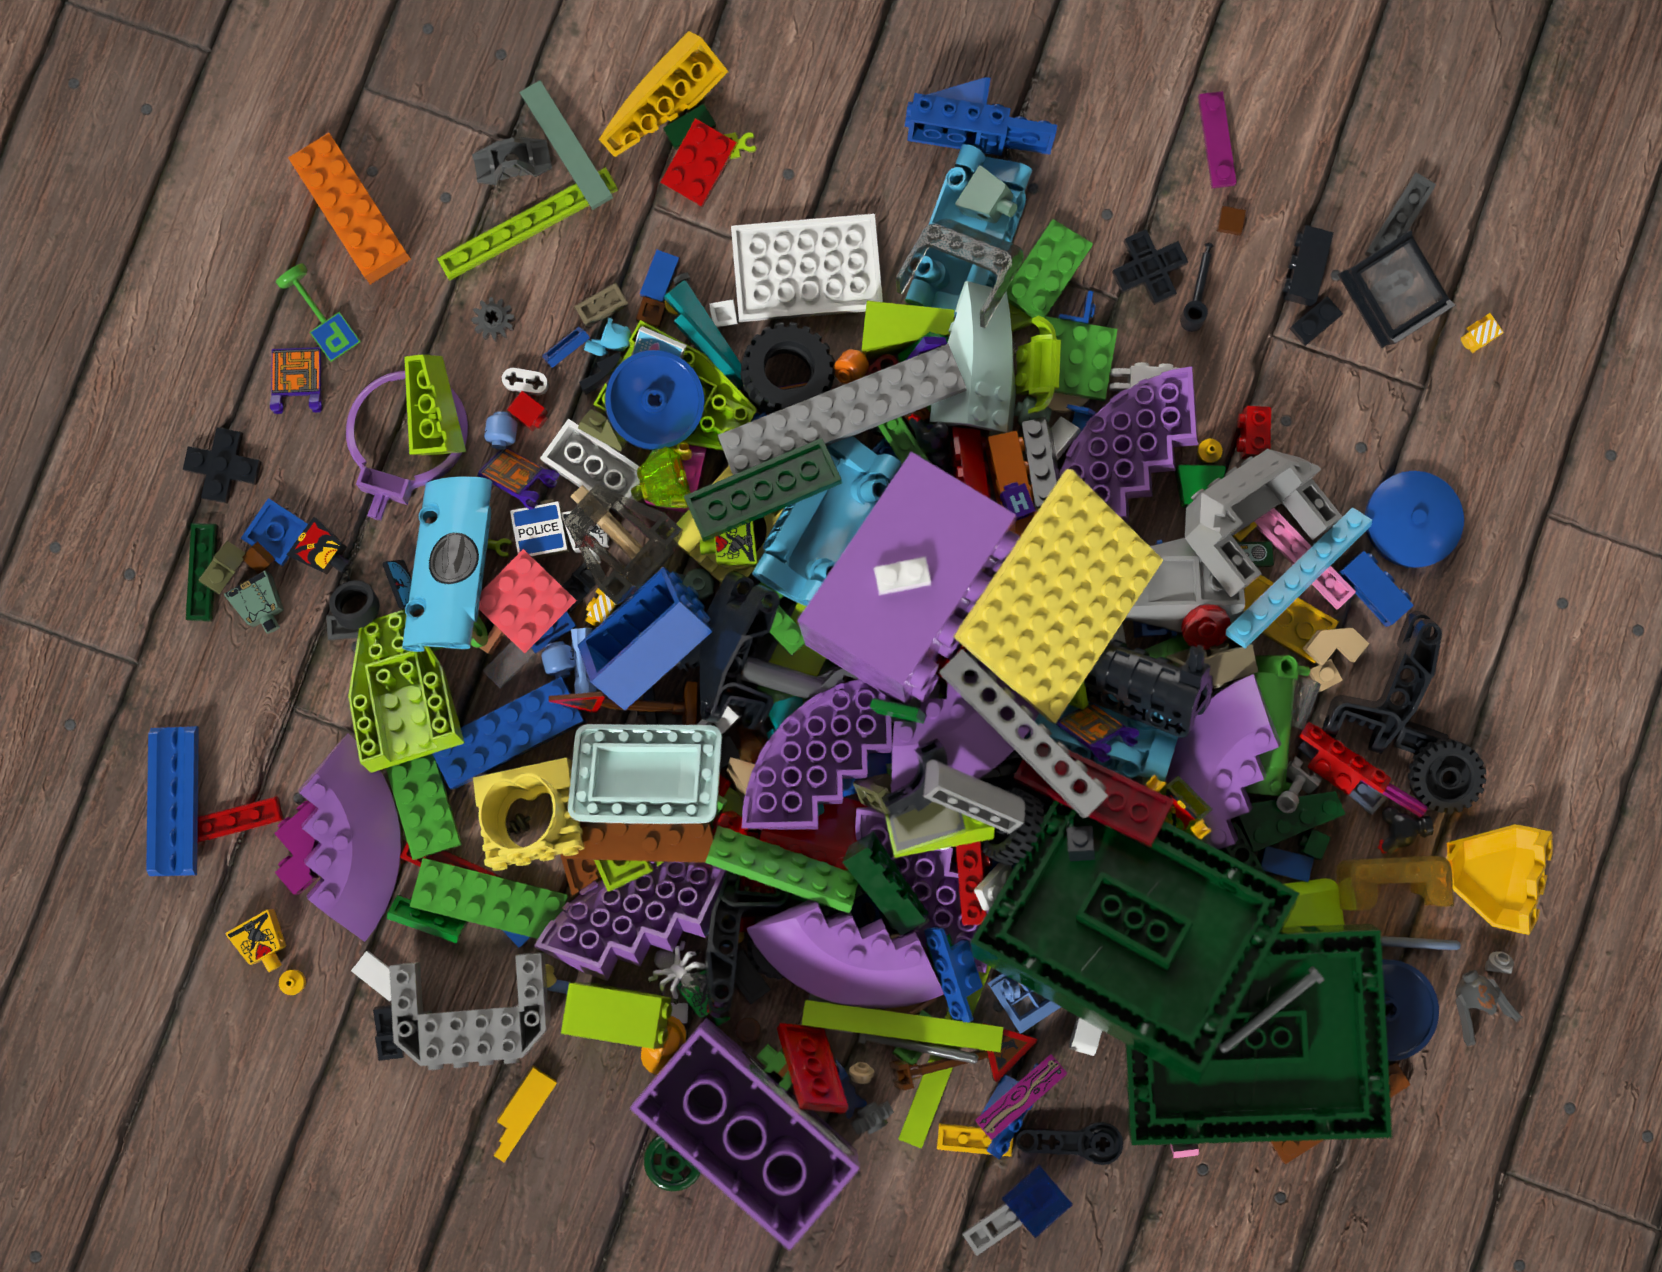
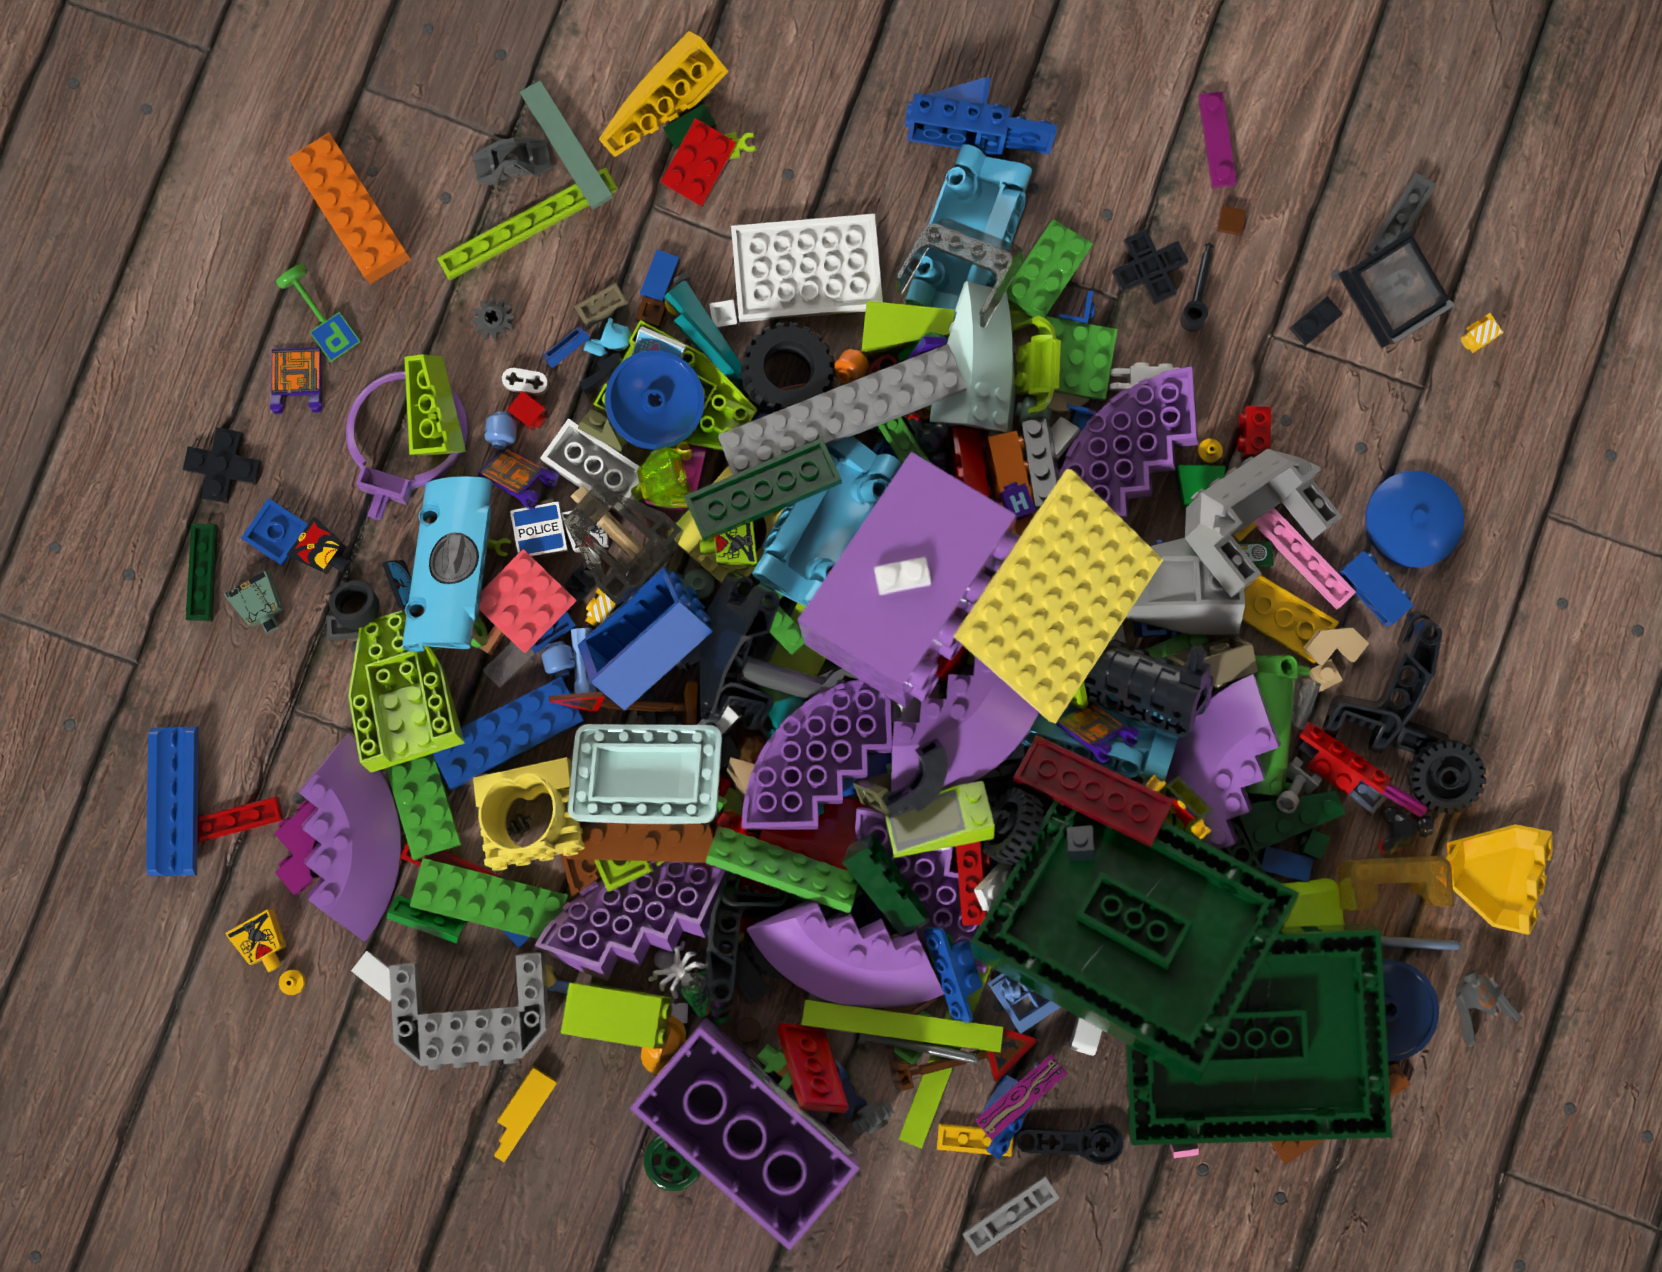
olive slope [198,541,245,595] -> none
reddish brown tile [242,542,275,574] -> none
black slope [373,1005,404,1061] -> none
tan plate [849,1062,874,1084] -> none
green tile [870,698,926,724] -> none
light grey brick [924,760,1025,834] -> none
light grey brick [939,649,1108,818] -> none
sand green torso [955,165,1017,223] -> none
clear blue tile [1002,1165,1073,1238] -> none
red tile [1181,604,1231,650] -> none
dark grey bar [1219,966,1324,1053] -> none
medium azure plate [1226,507,1372,649] -> none
black brick [1282,225,1334,307] -> none
light grey plate [1485,951,1514,974] -> none

